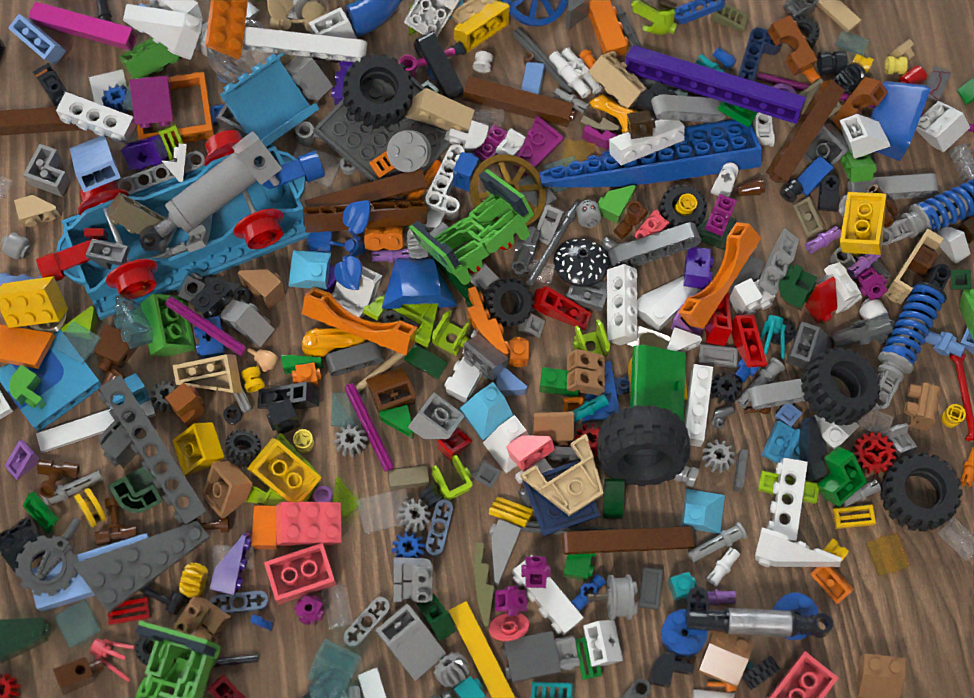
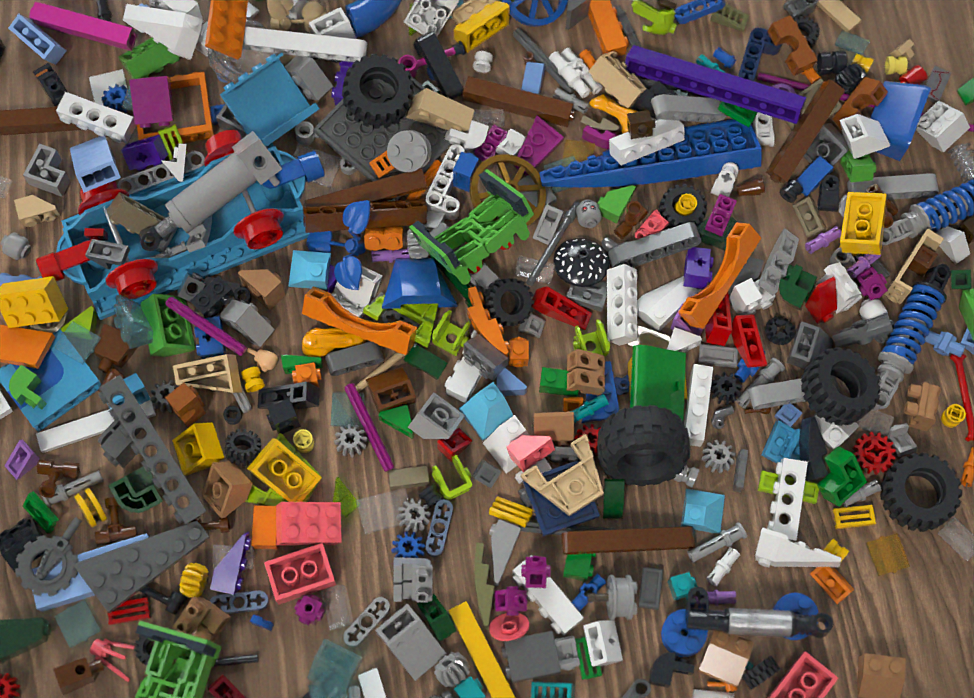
medium lavender tile [313,486,333,502] -> none
dark grey piece [511,226,540,274] -> none
teal plant [760,315,786,359] -> none

